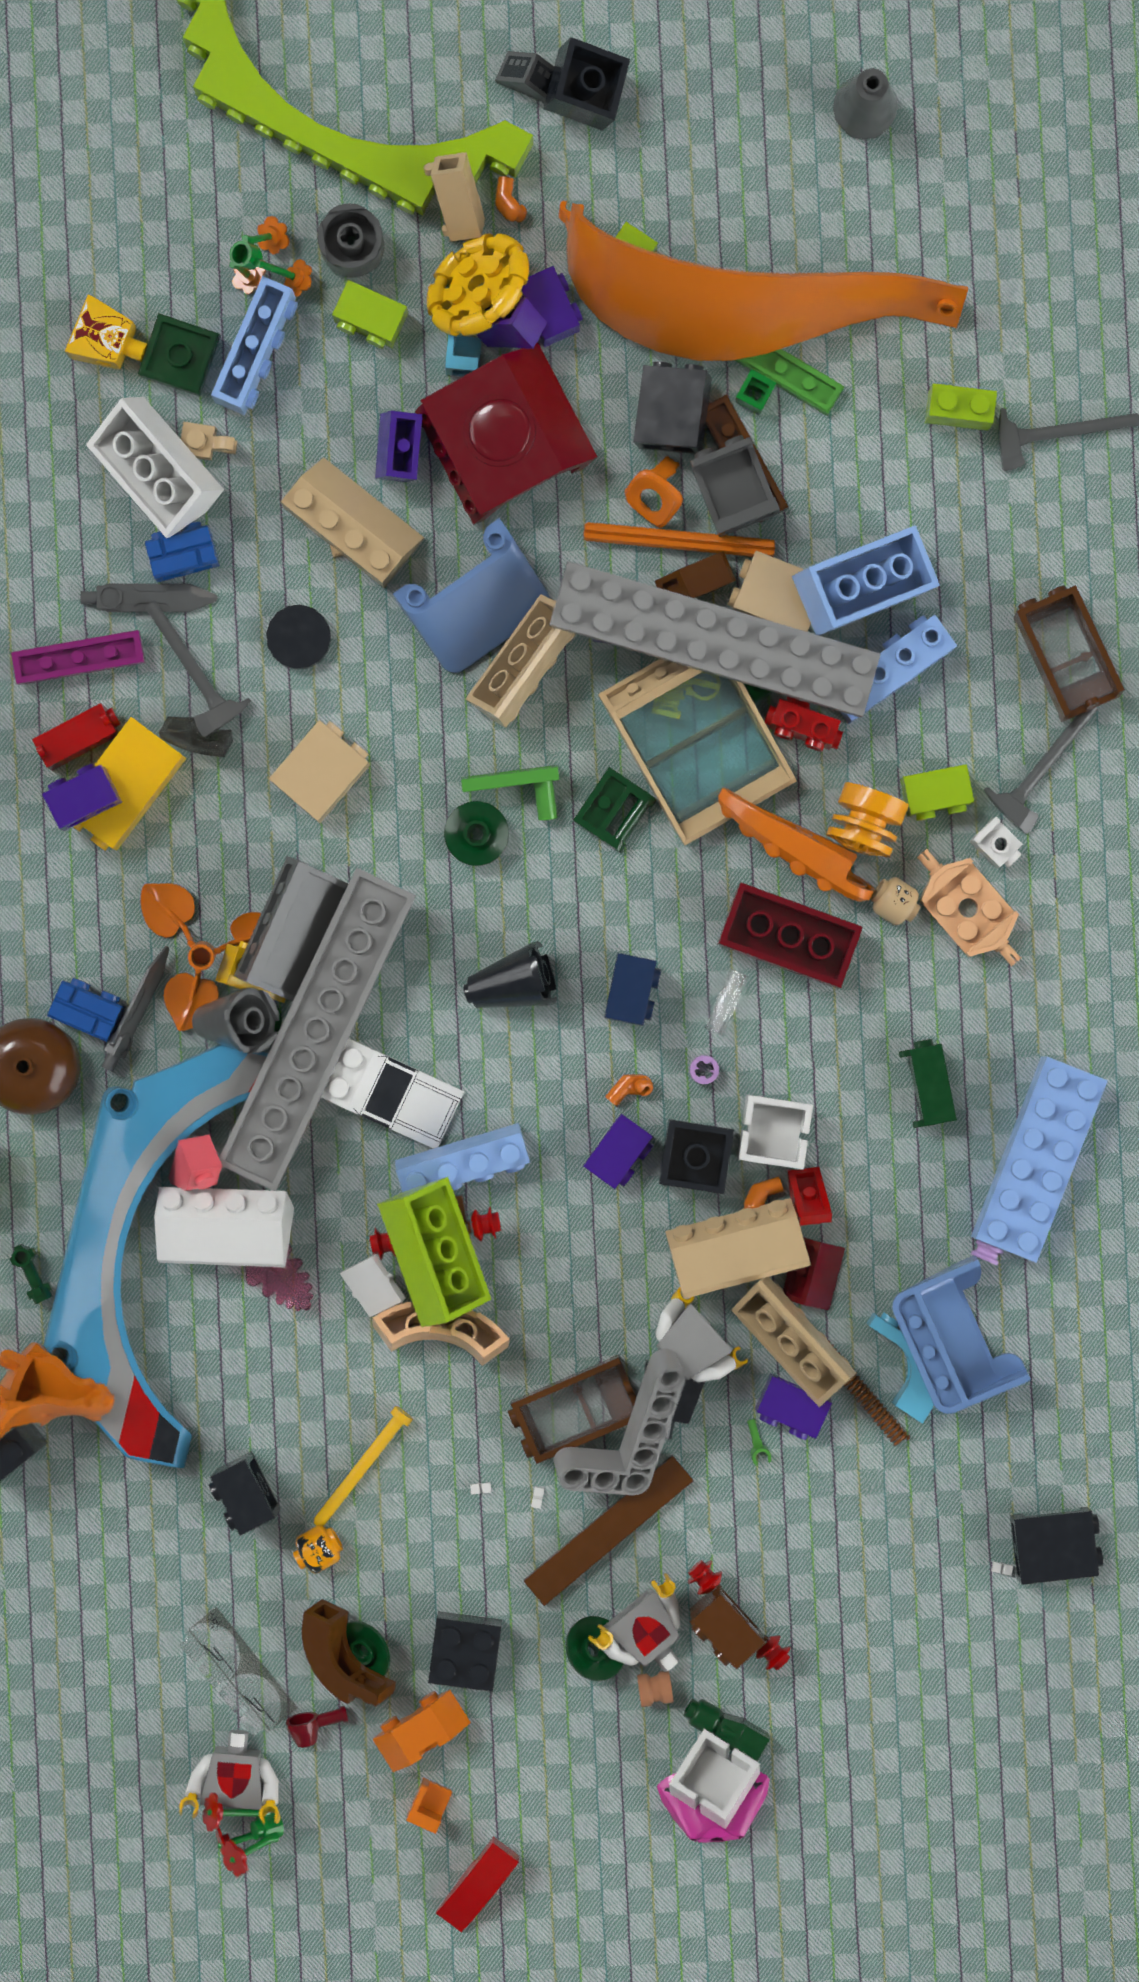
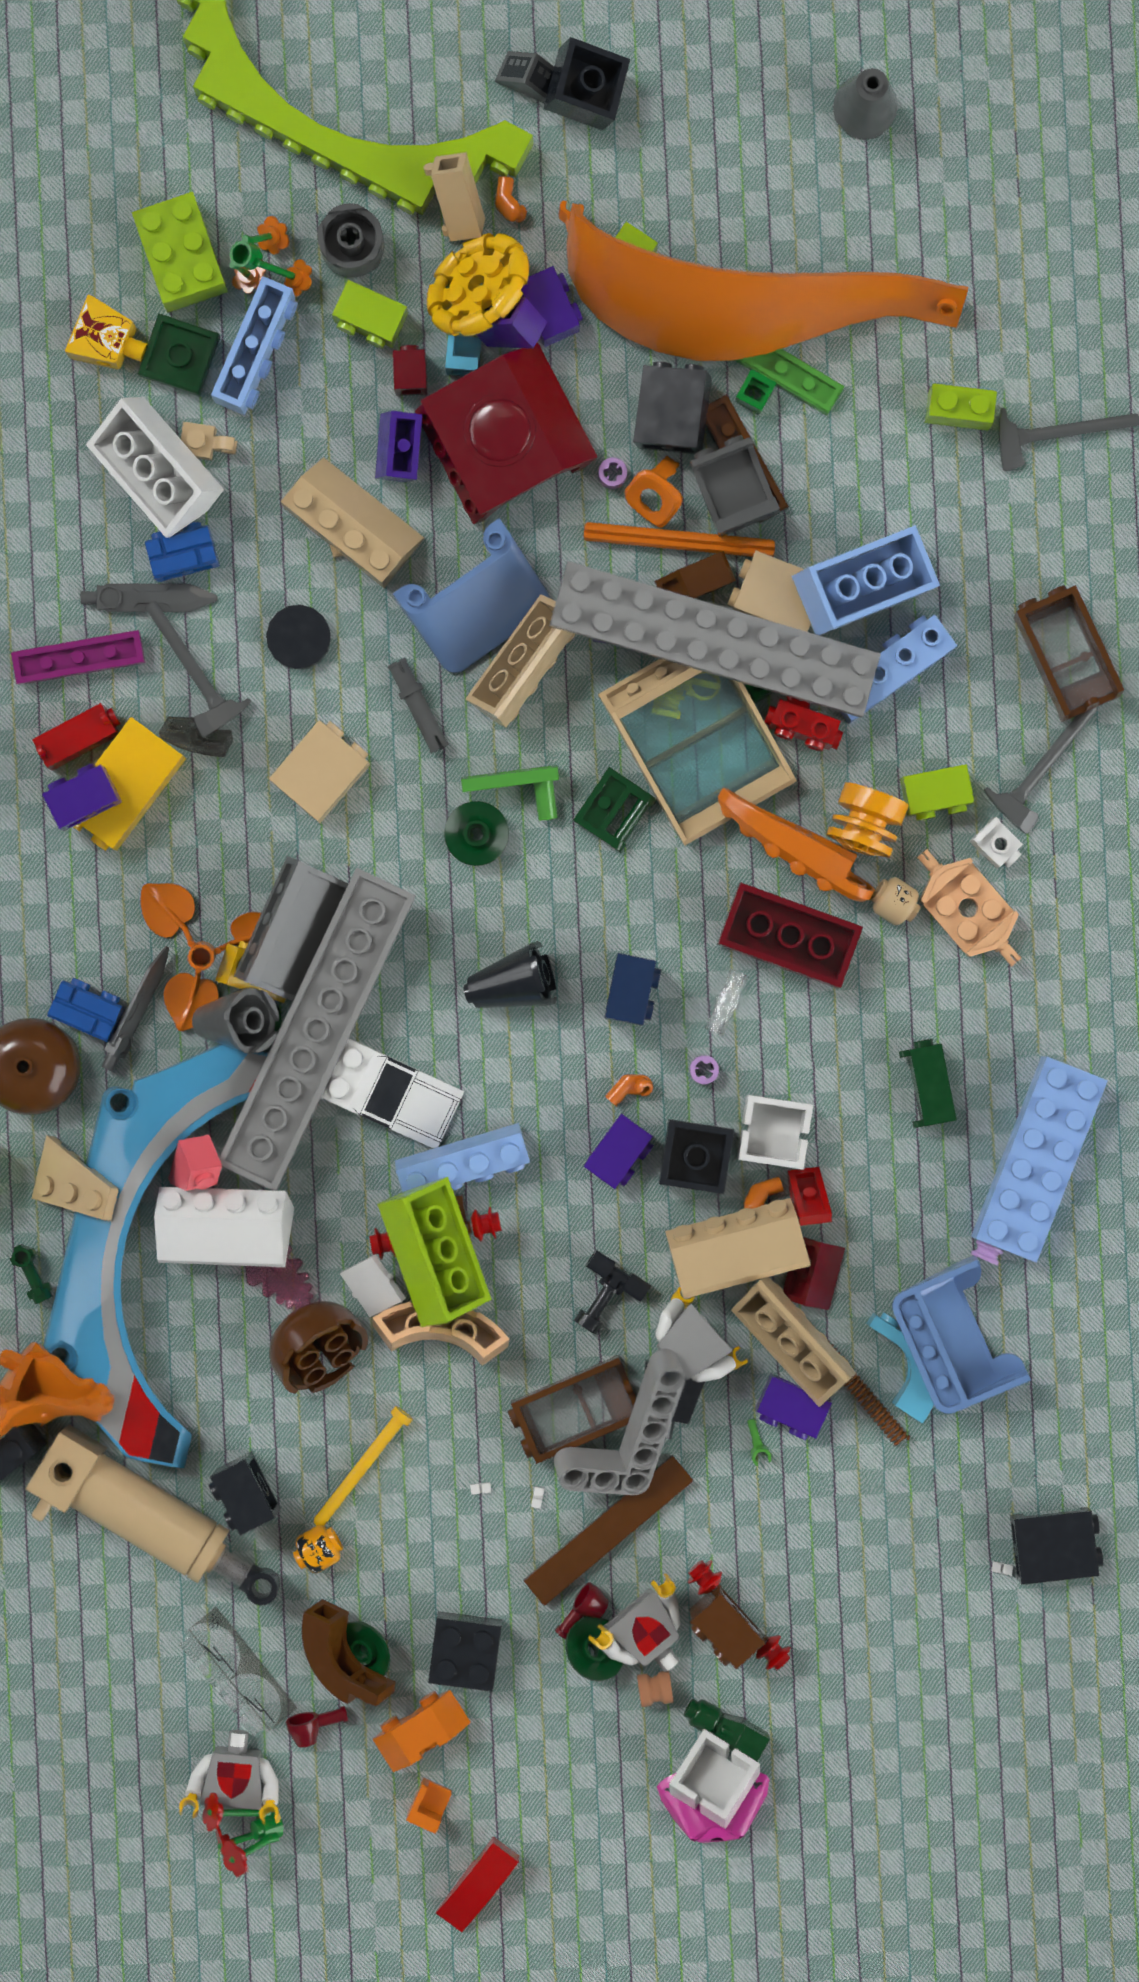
none -> tan piece [26,1425,280,1605]
none -> tan wing [31,1135,119,1221]
none -> lime brick [131,191,228,313]
none -> reddish brown cylinder [269,1301,368,1394]
none -> dark grey pin [388,658,449,754]
none -> dark red brick [393,345,428,396]
none -> dark red bar [555,1582,609,1639]
none -> black bar [574,1249,651,1334]
none -> lavender bush [598,457,627,489]

